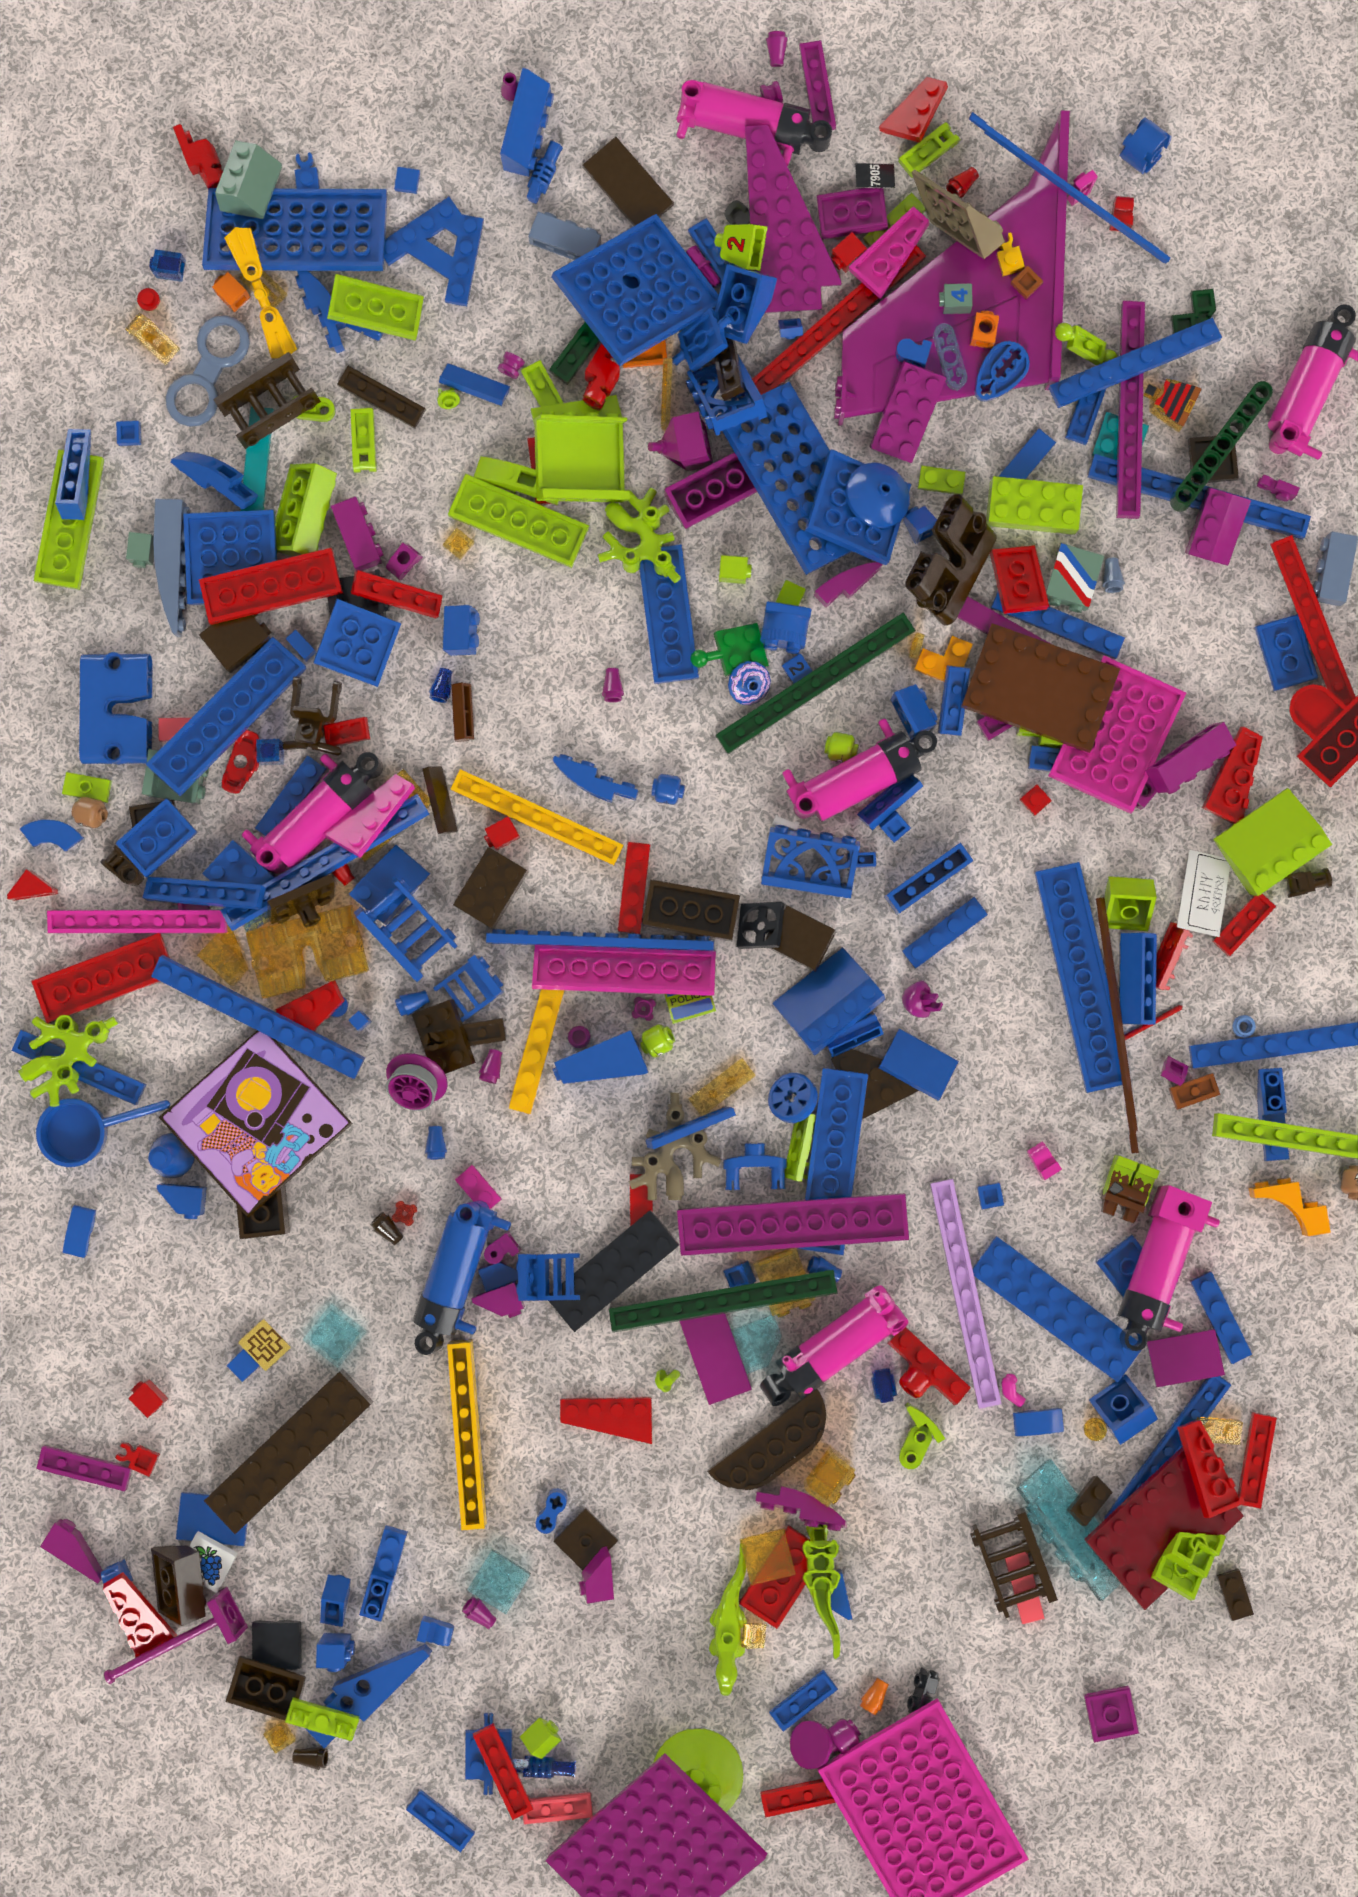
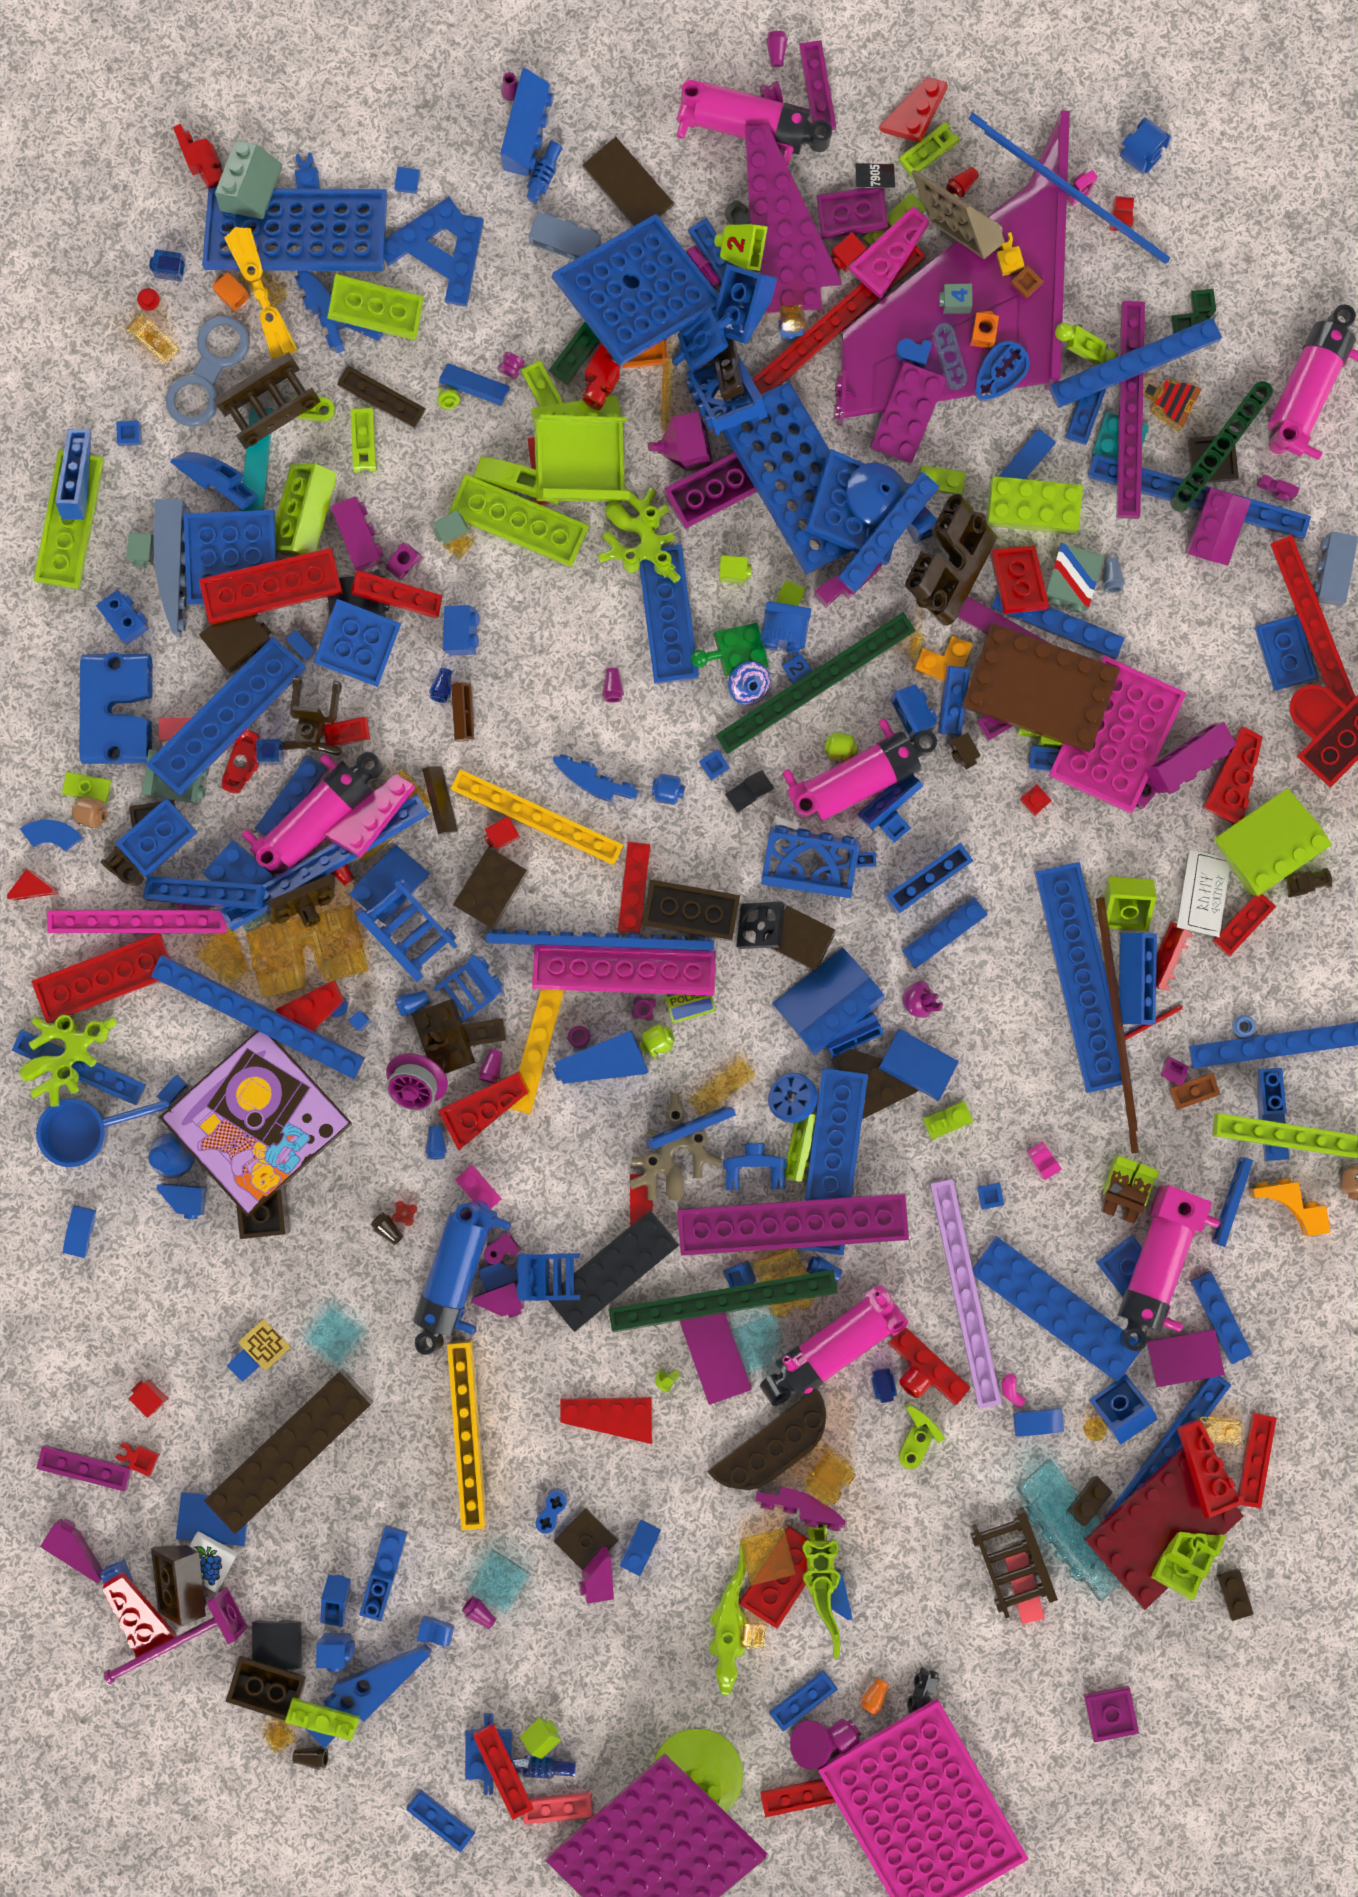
none -> blue brick [96,589,149,645]
none -> blue piece [156,1075,189,1104]
none -> sand green brick [433,510,471,545]
none -> red wing [438,1071,530,1151]
none -> blue slope [620,1519,661,1576]
none -> blue plate [699,749,730,781]
none -> black slope [725,770,775,813]
none -> clear yellow plate [779,305,805,333]
none -> blue plate [837,472,940,593]
none -> lime plate [922,1101,973,1140]
none -> dark brown brick [946,732,981,770]
none -> blue tile [1212,1157,1253,1247]

